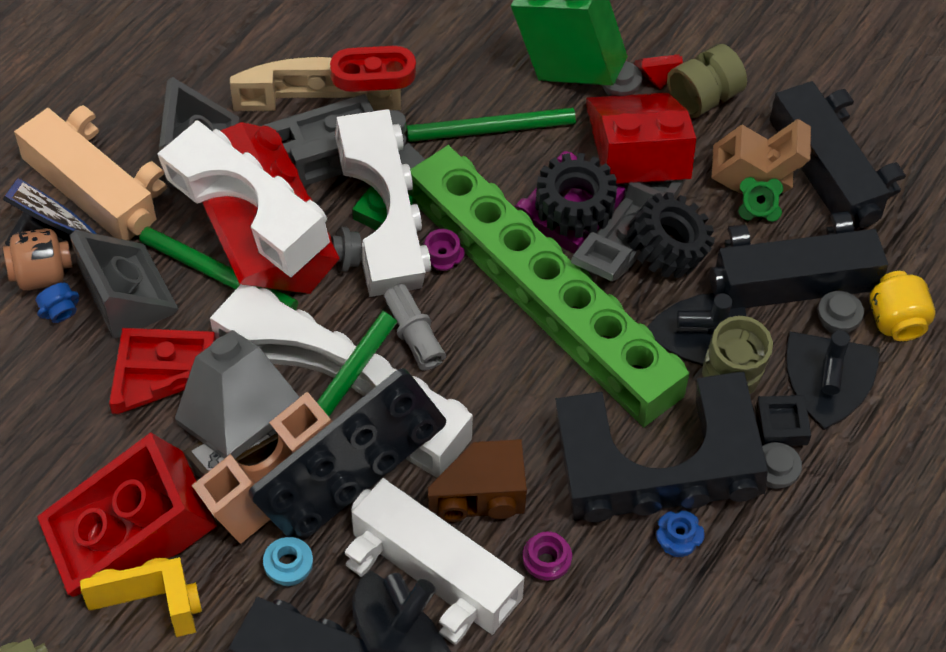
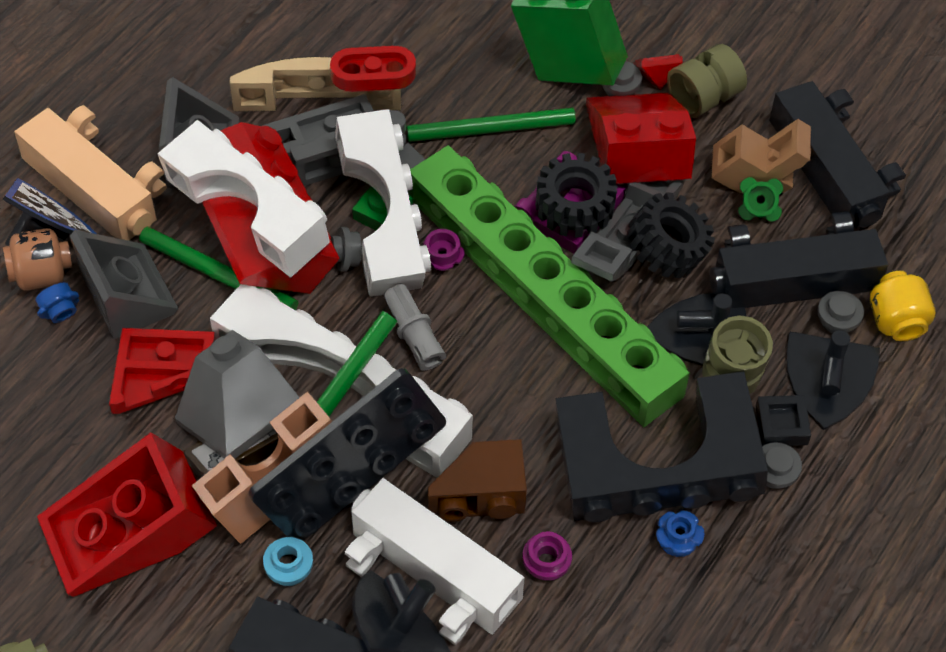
yellow bracket [80,557,202,637] -> none

